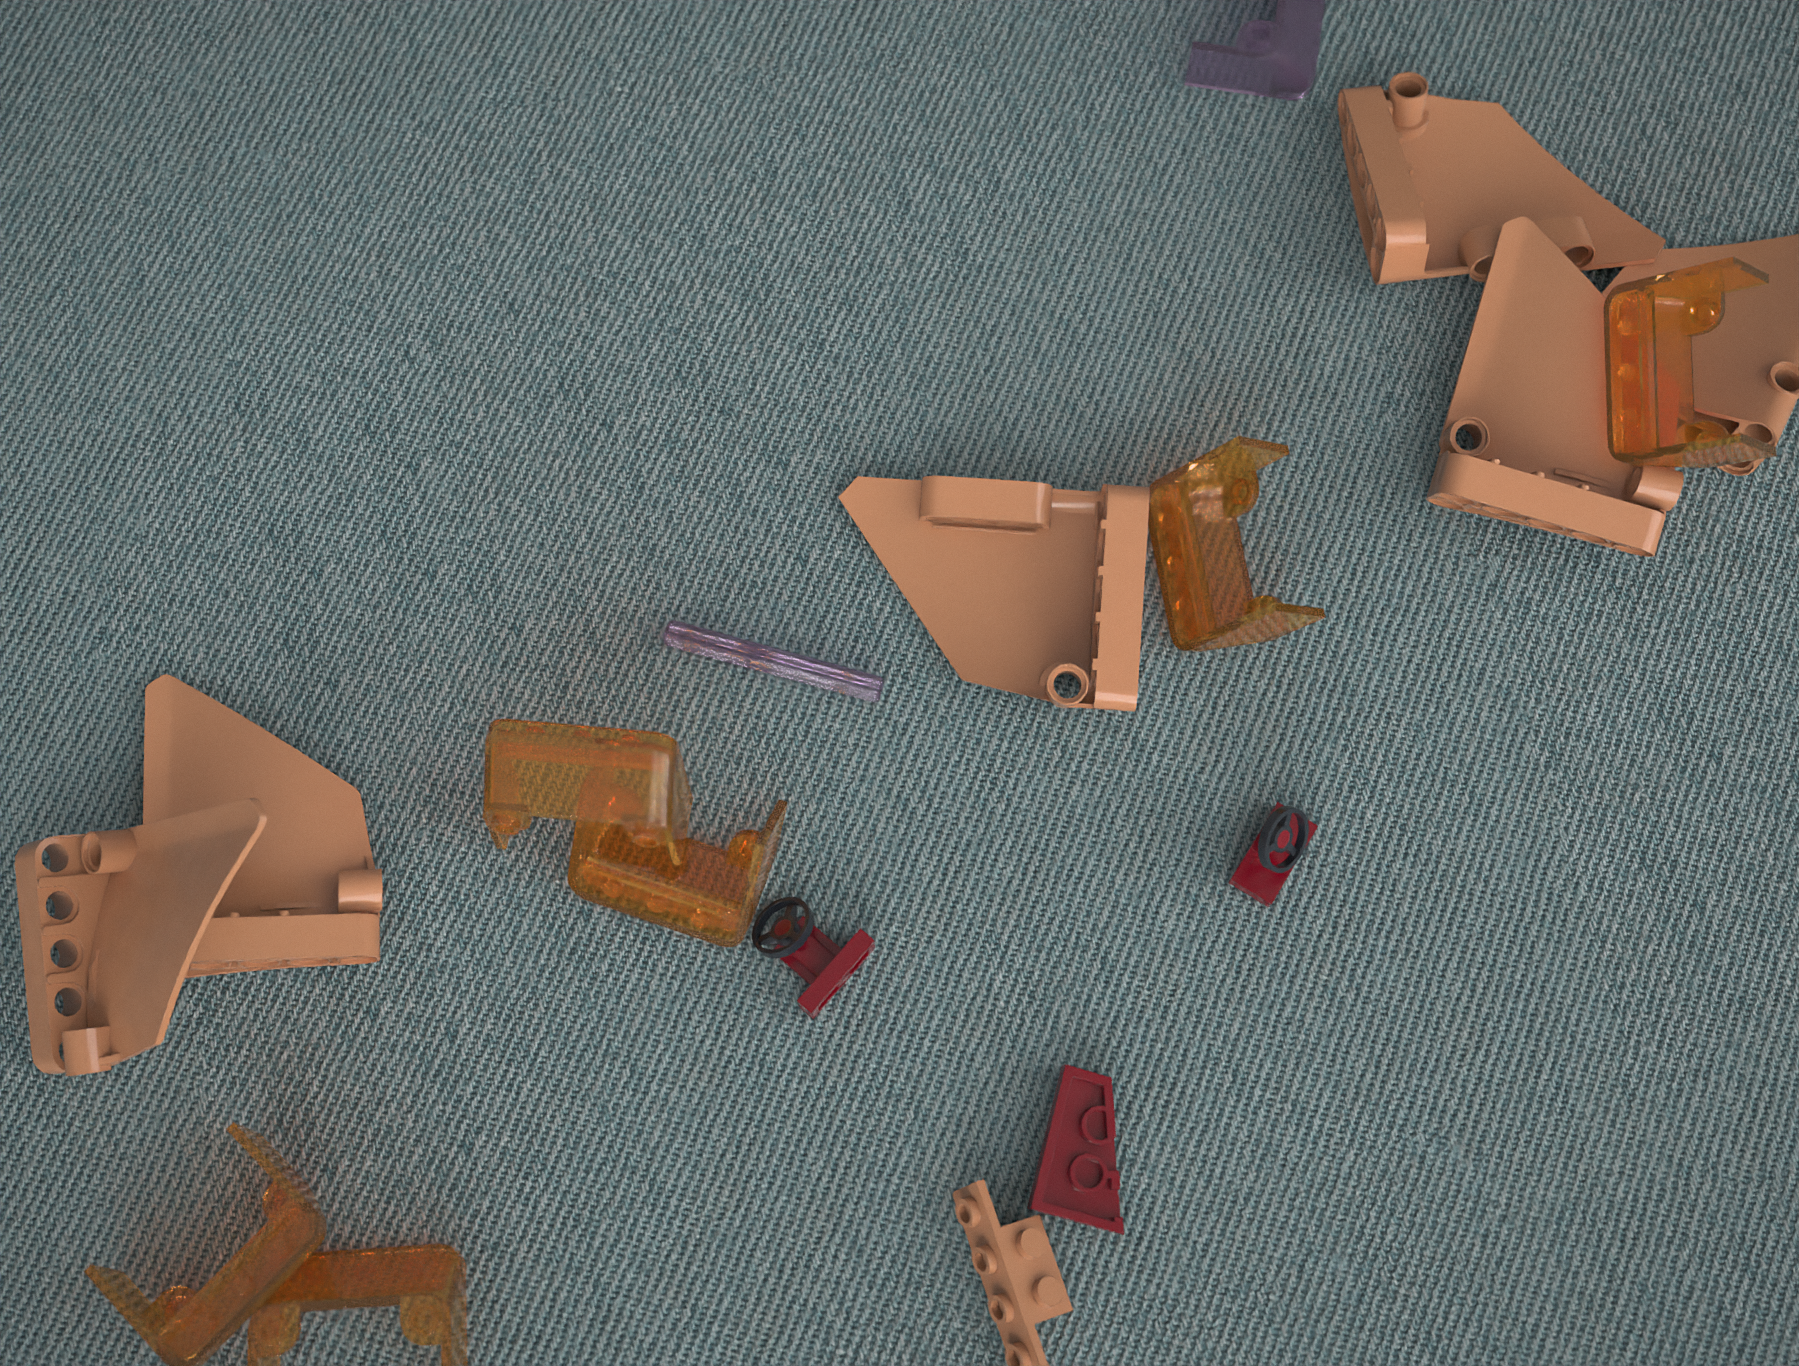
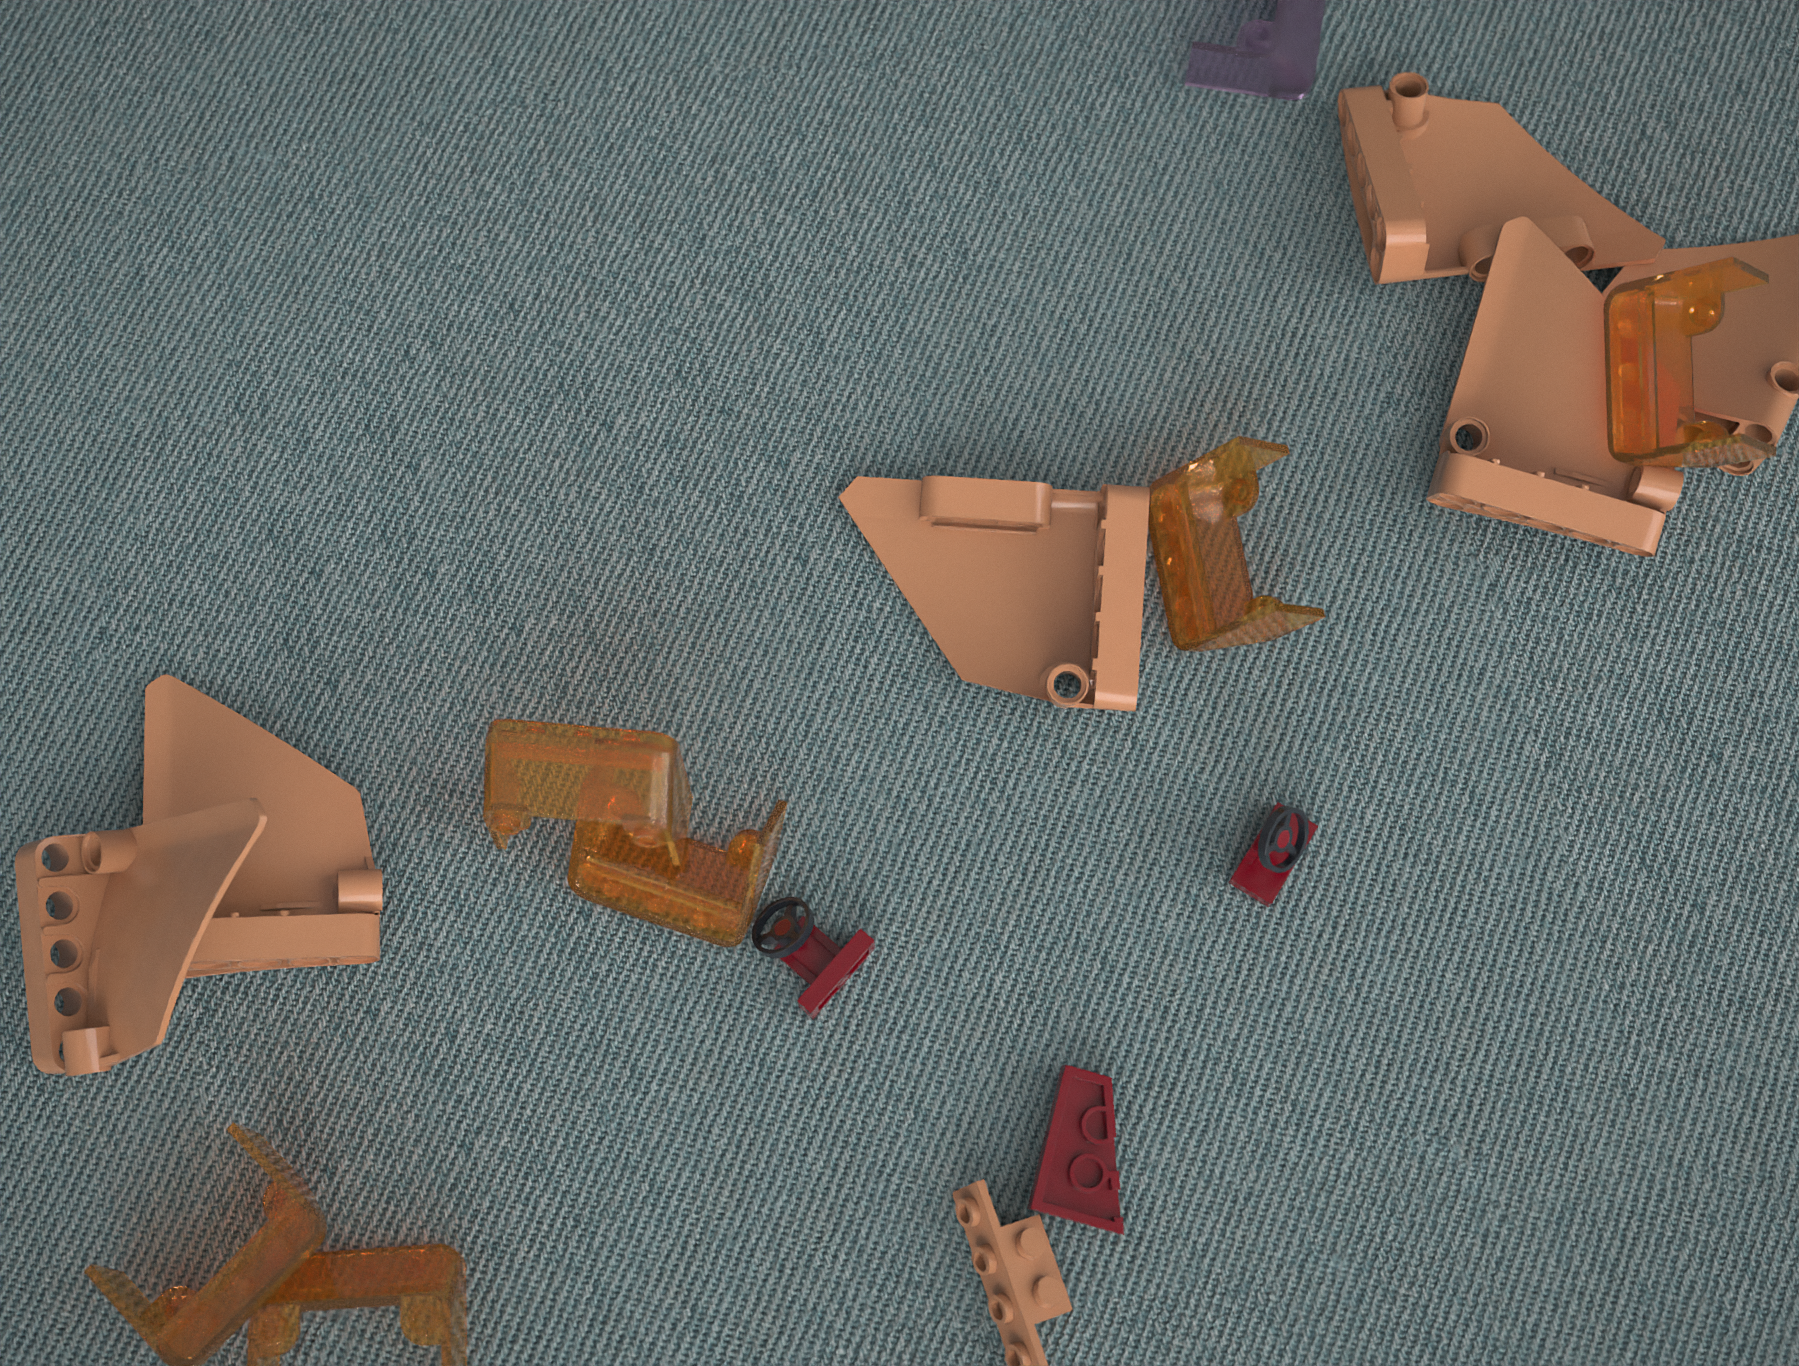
clear purple axle [663,620,884,703] -> none

